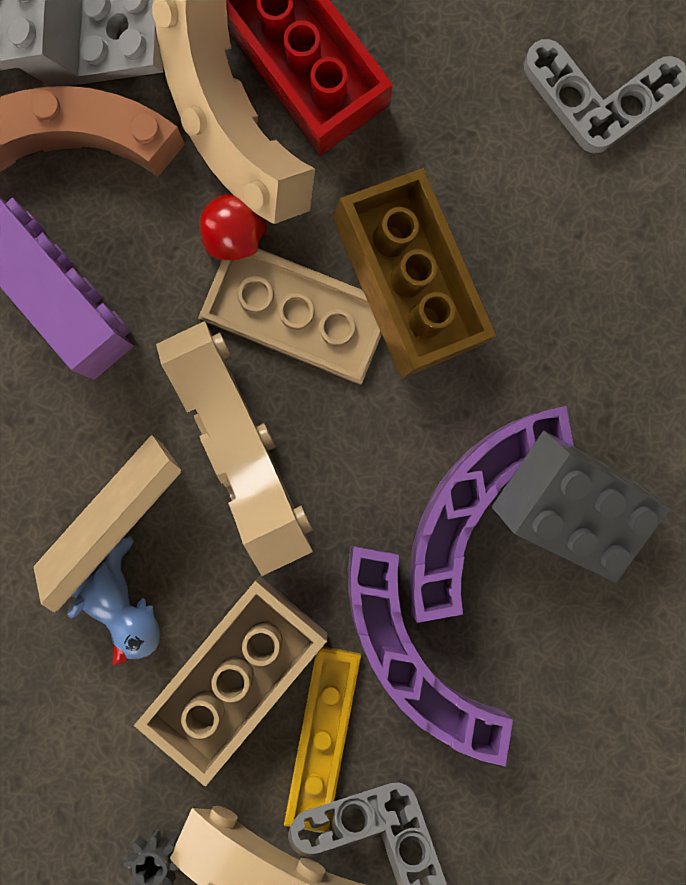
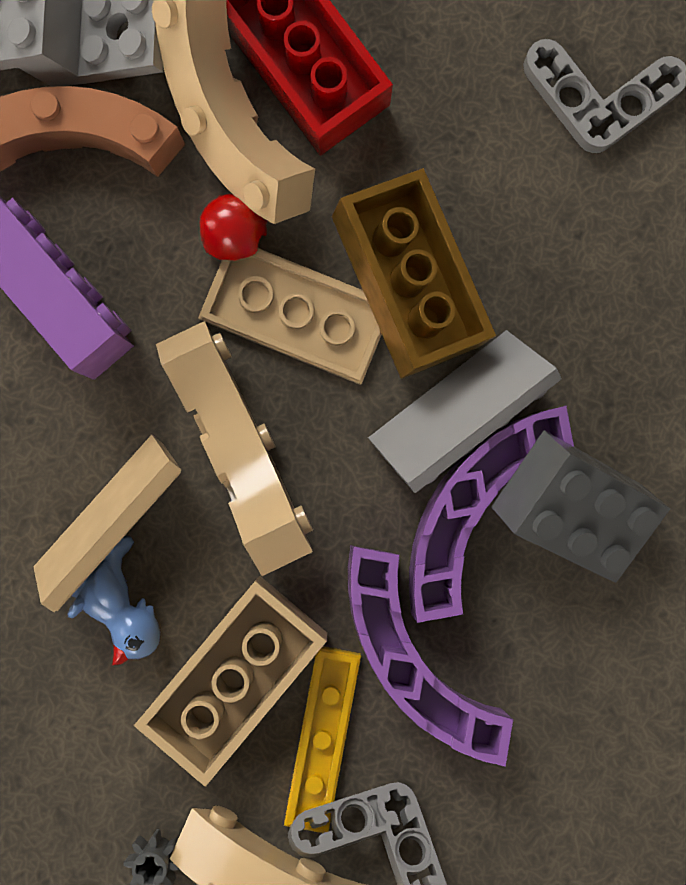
none -> light grey tile [368,330,562,493]

